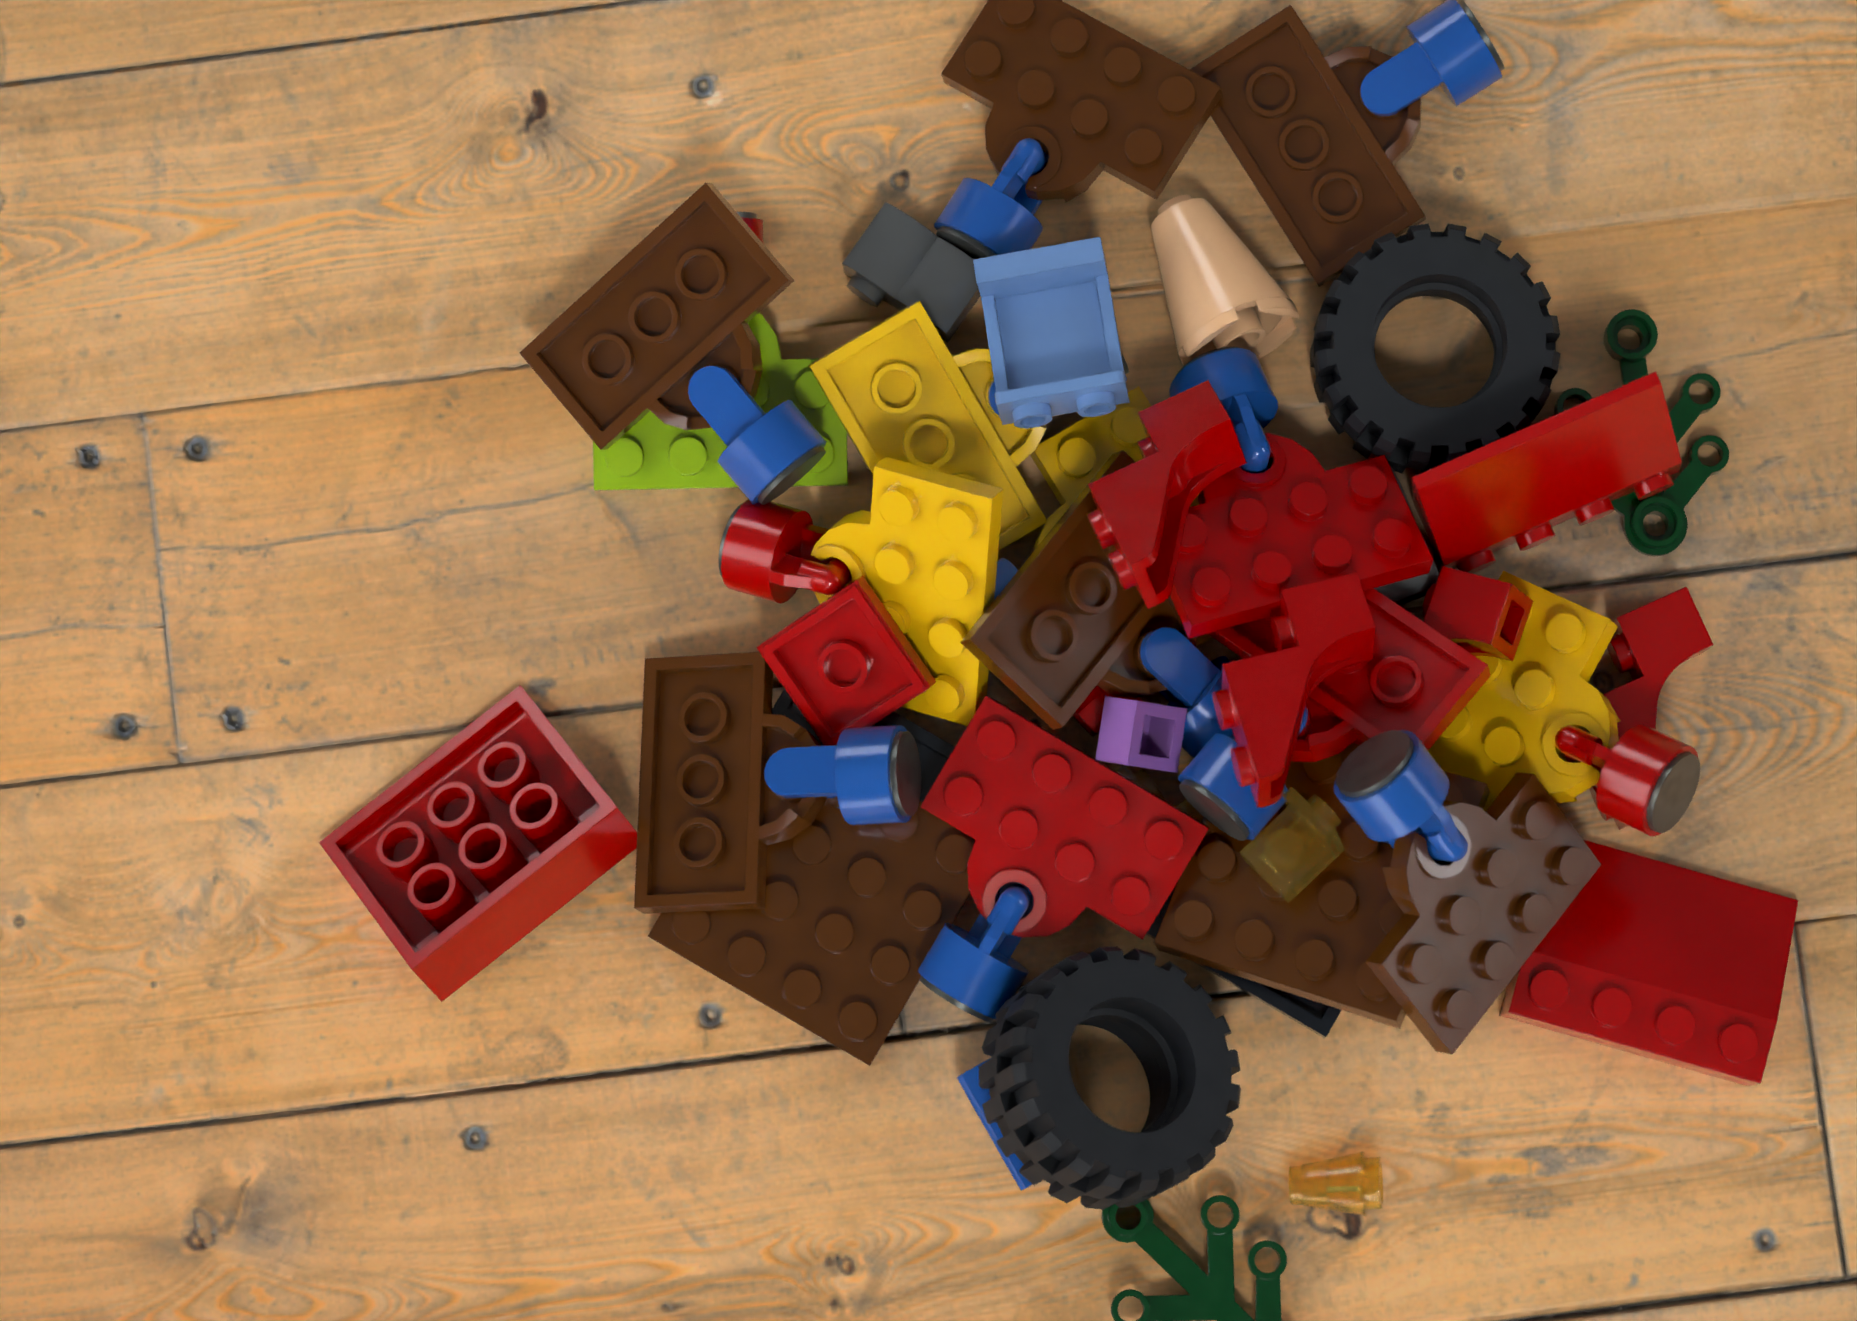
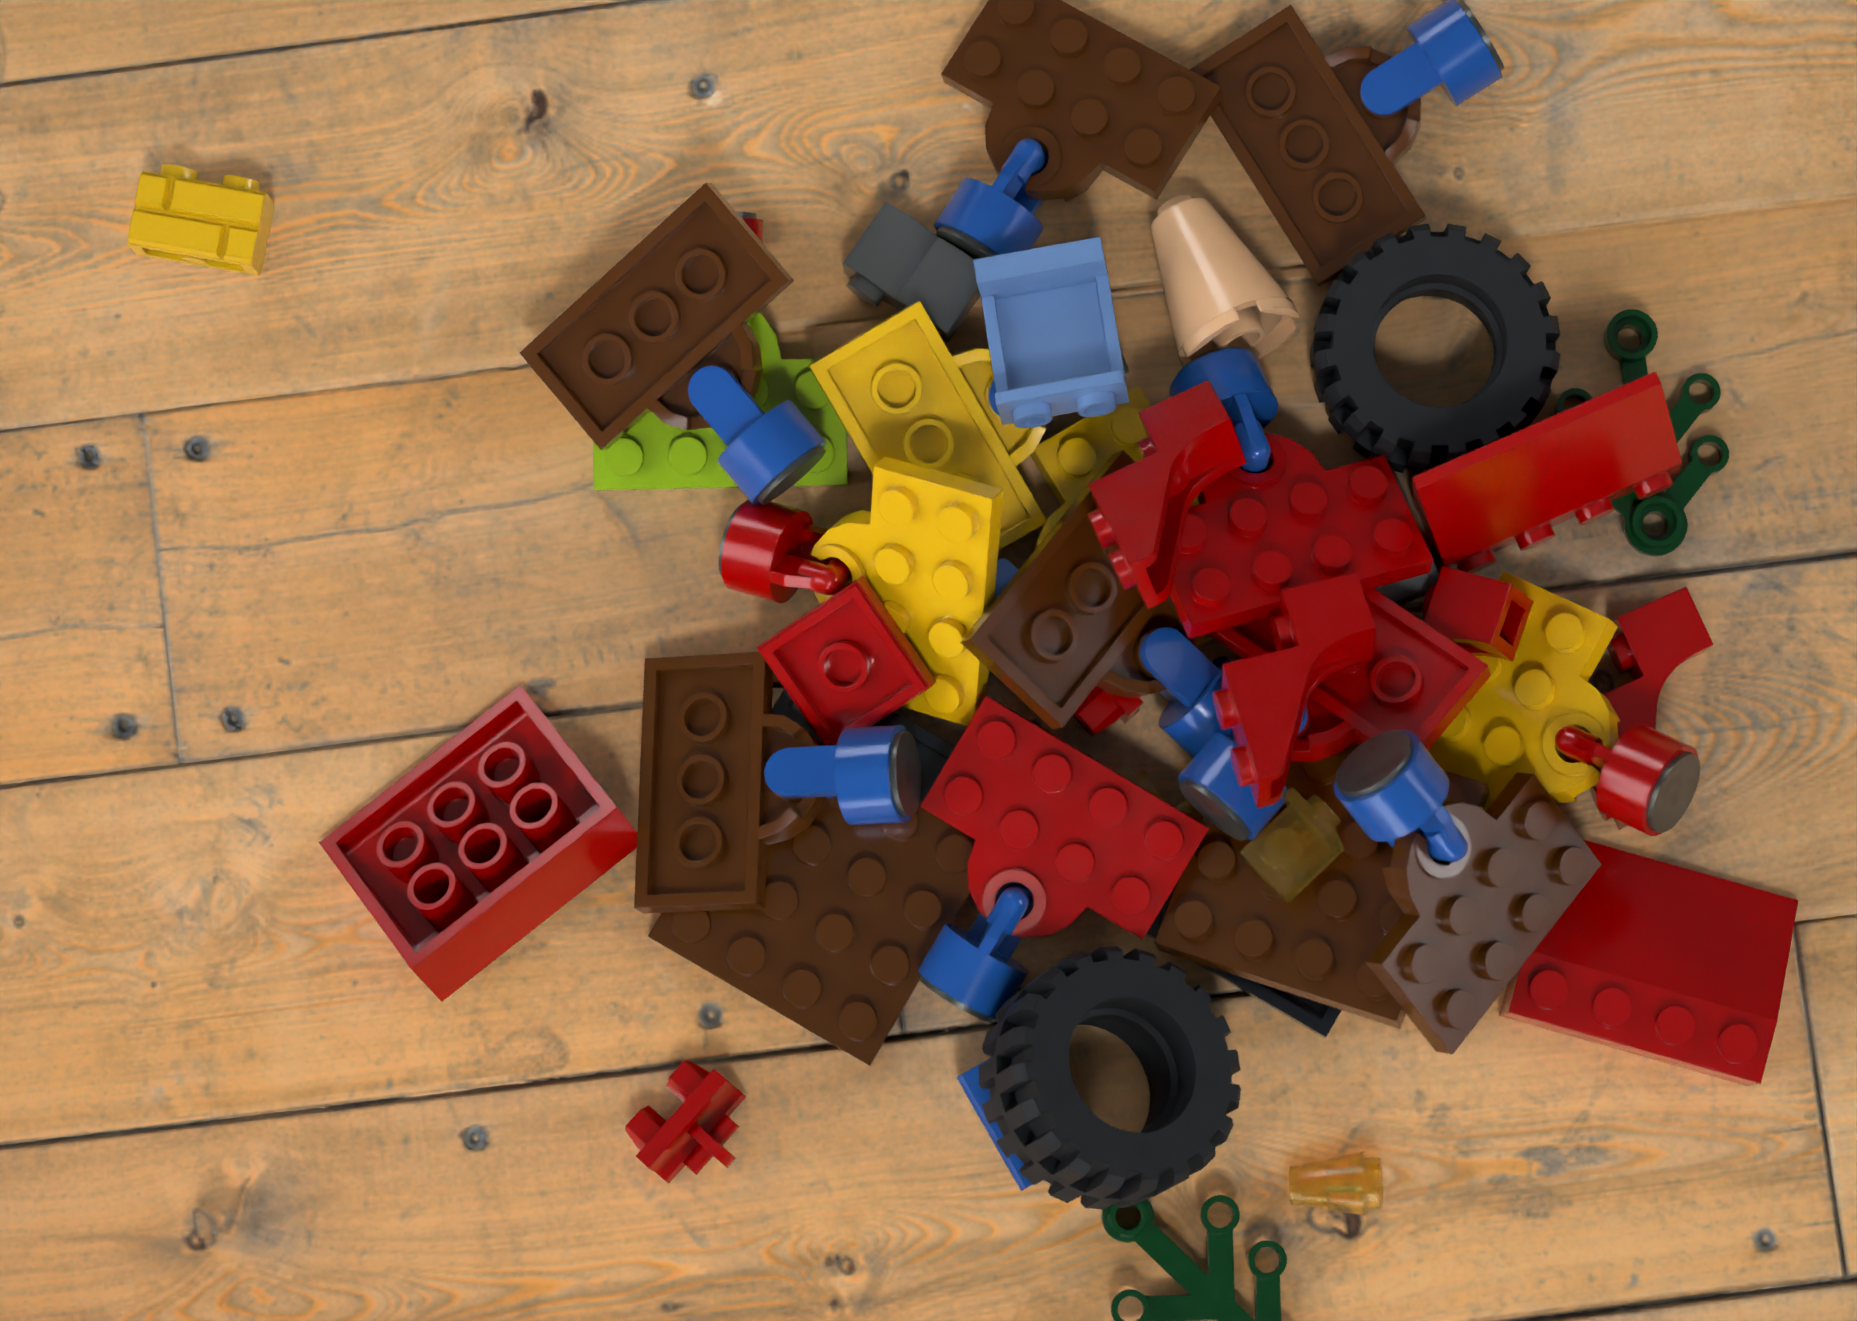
medium lavender plate [1095,696,1187,773] -> none
none -> yellow brick [127,164,274,276]
none -> red hips [625,1060,746,1183]

